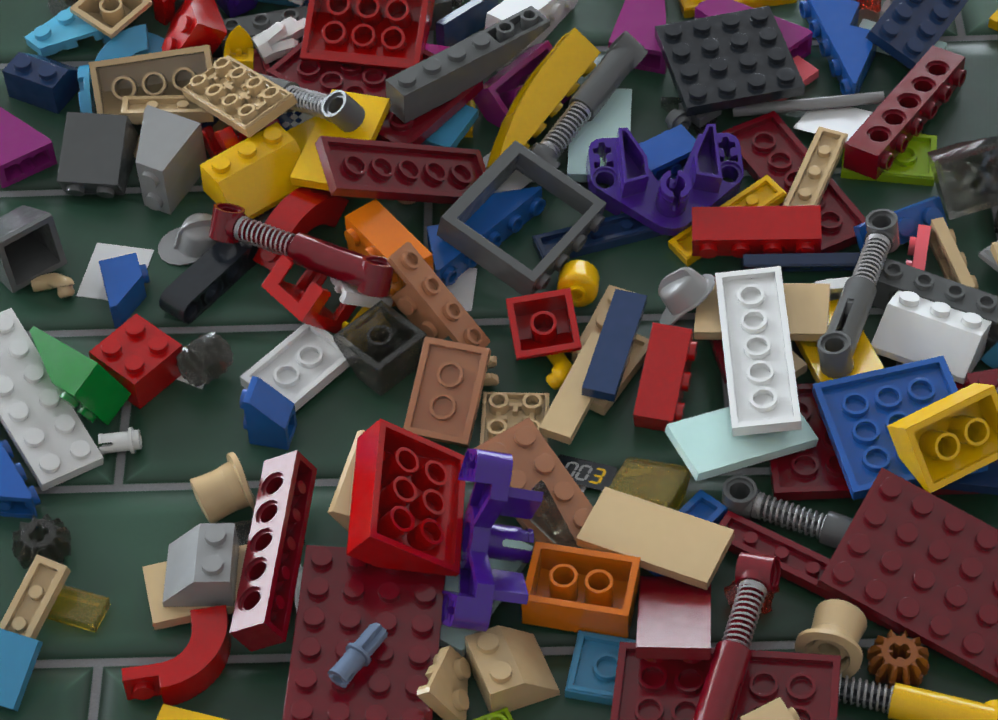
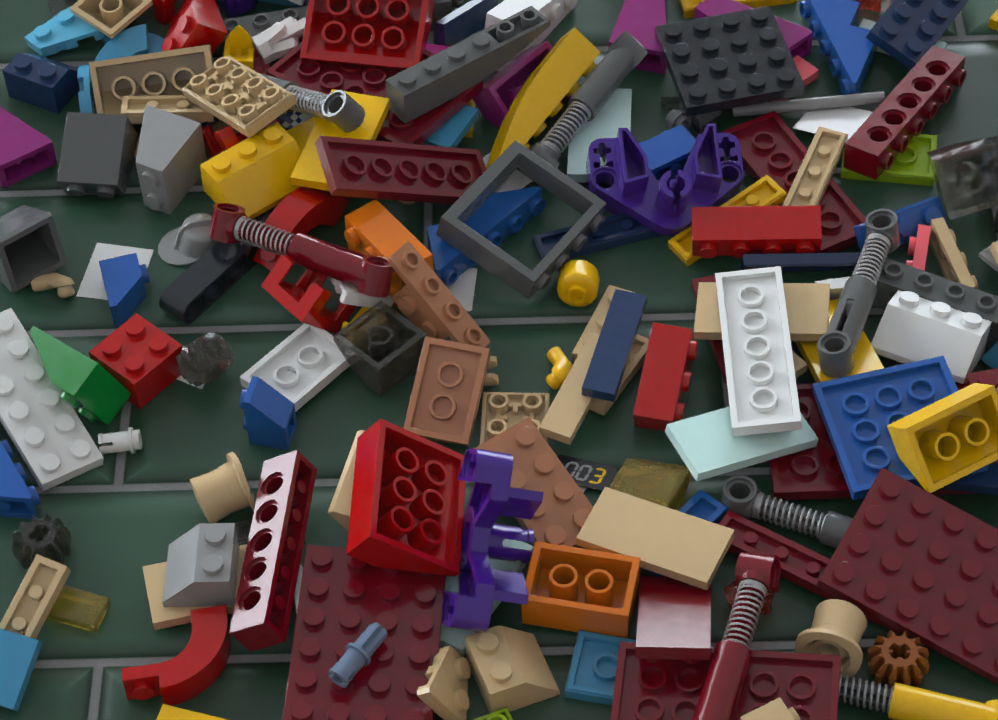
red slope [506,288,582,361] -> none
clear smoke tile [530,480,579,548] -> none
light grey piece [658,267,715,325] -> none

